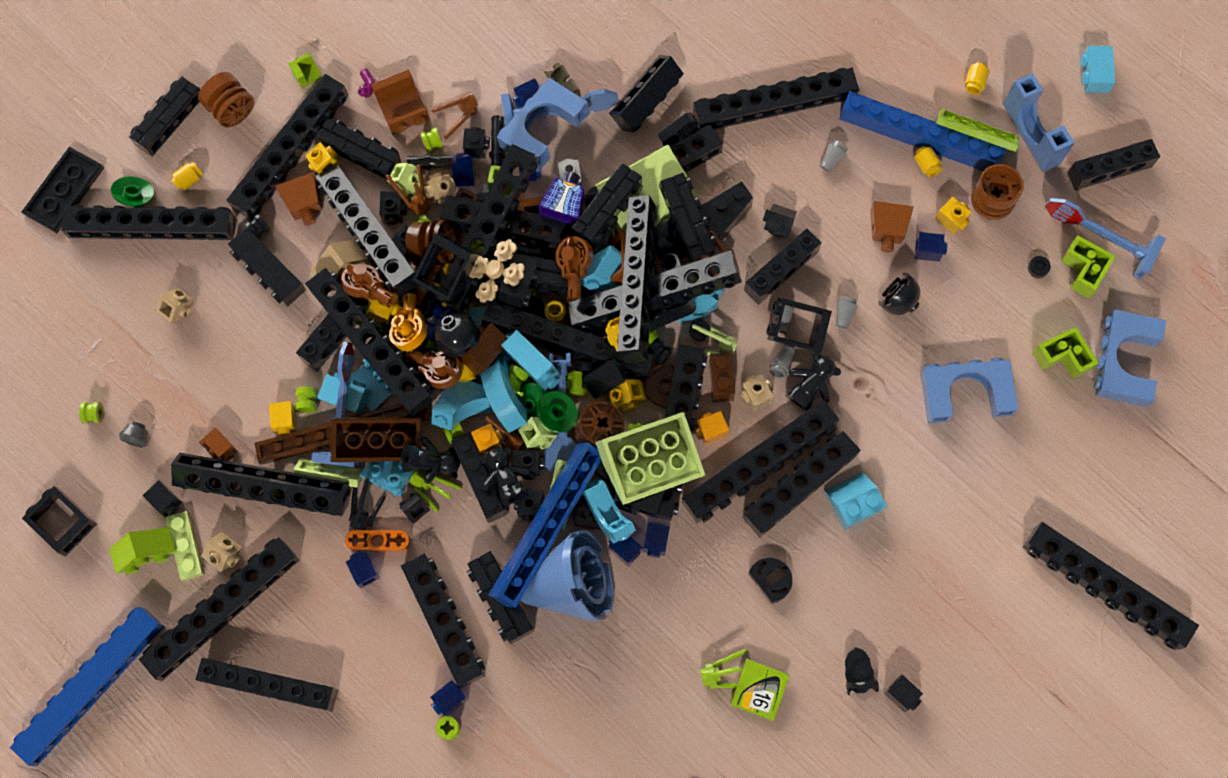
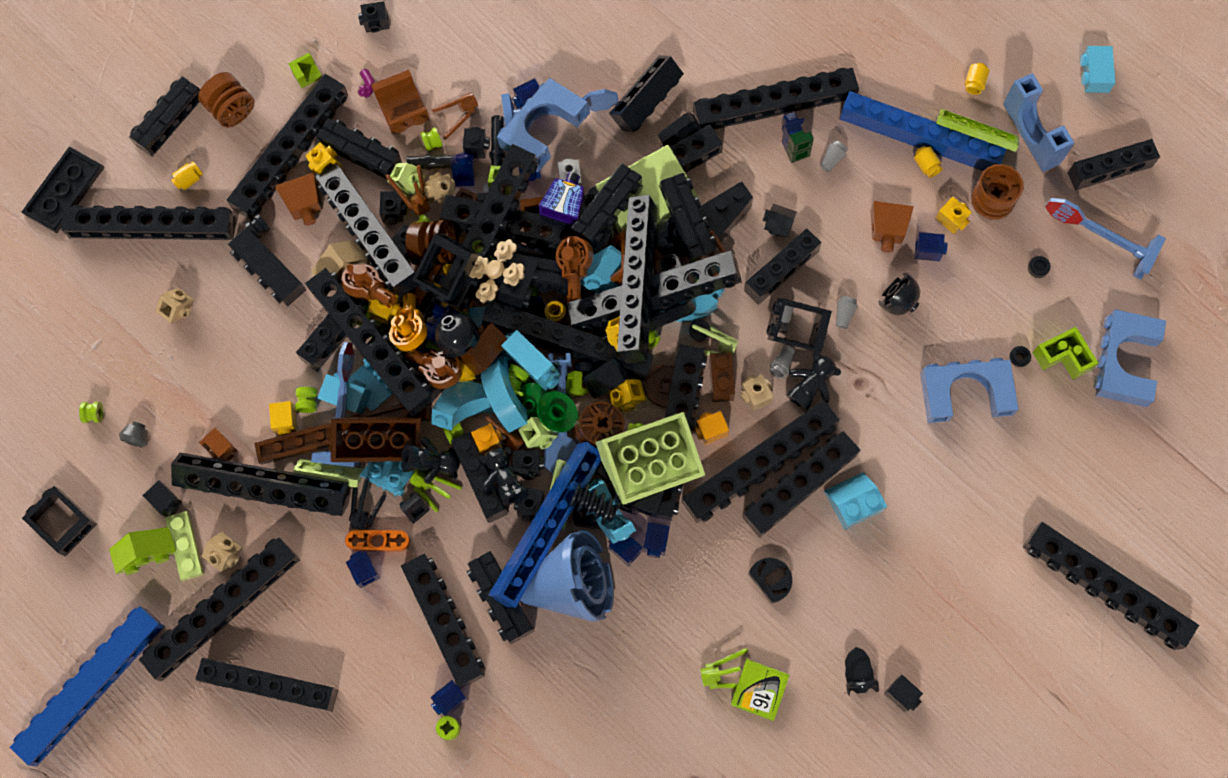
green dish [111,176,154,206] -> none
dark tan hinge [544,63,581,97] -> none
black wheel [648,338,674,365] -> none
lime brick [1061,235,1116,299] -> none
none -> black brick [358,1,390,33]
none -> black piece [570,482,621,525]
none -> hips [781,112,814,163]
none -> black plate [1009,346,1031,367]

